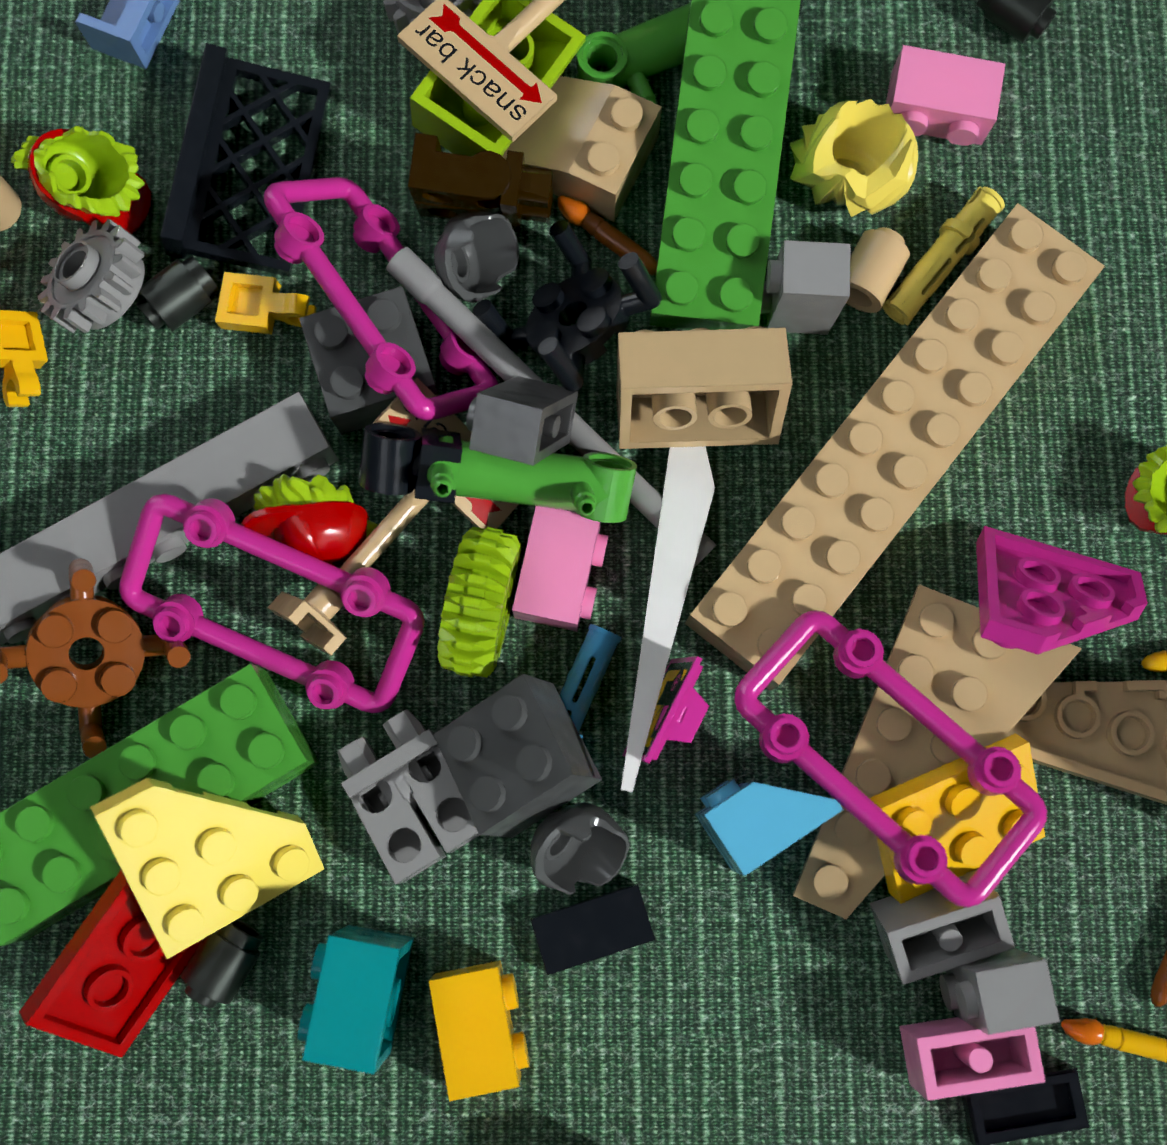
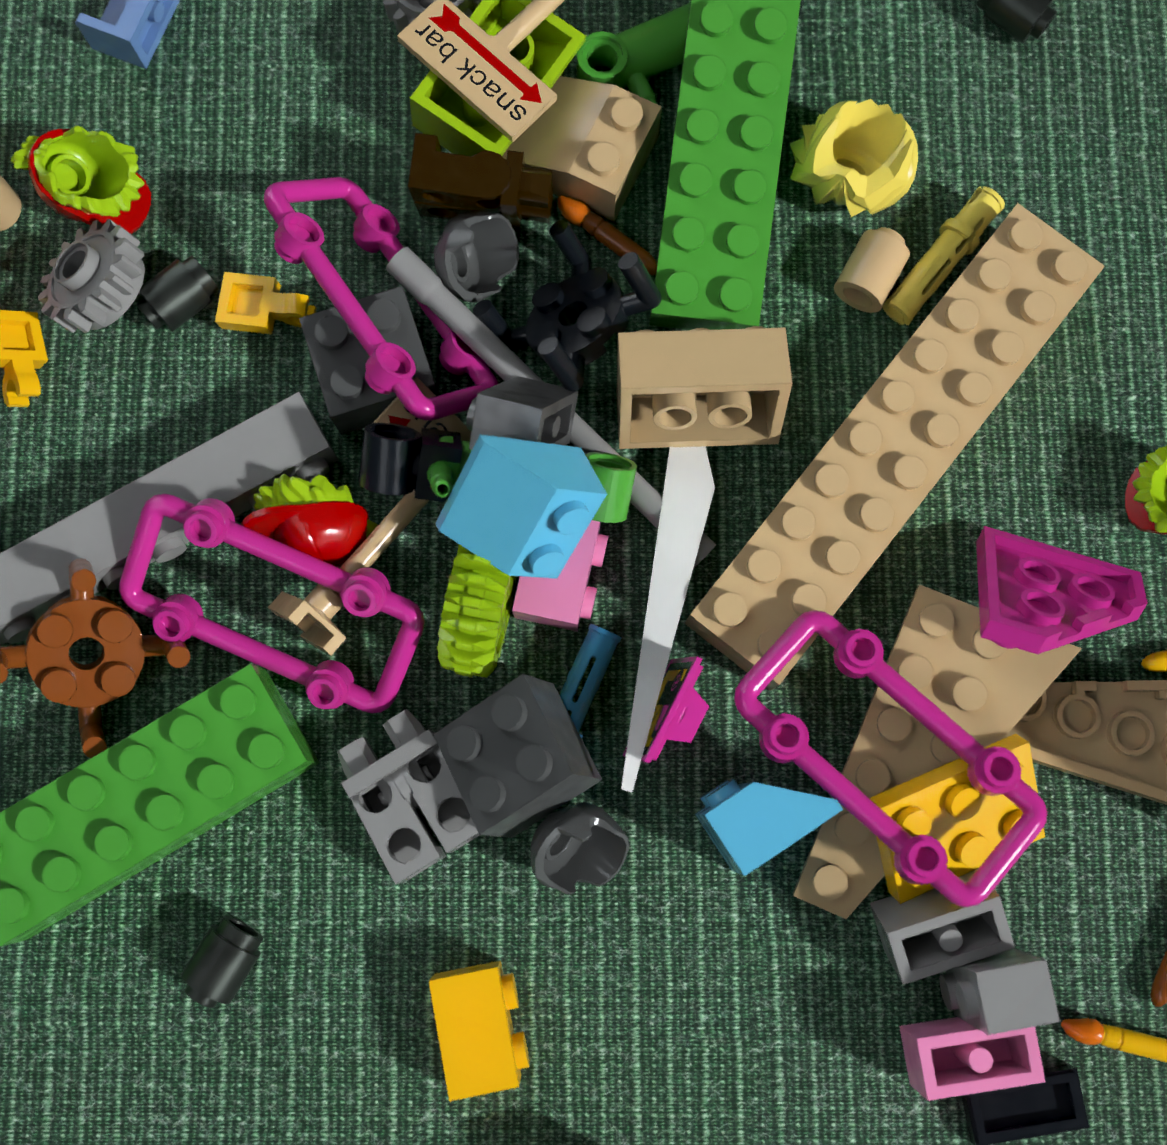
red plate [19,870,203,1058] -> none
light yellow plate [90,778,325,959] -> none
black fence [160,43,331,277] -> none
teal brick [297,925,414,1074] -> none
black tile [530,883,655,975] -> none
light grey brick [761,240,851,335] -> none
bright pink brick [886,45,1005,146] -> none
none -> medium azure slope [435,434,607,579]

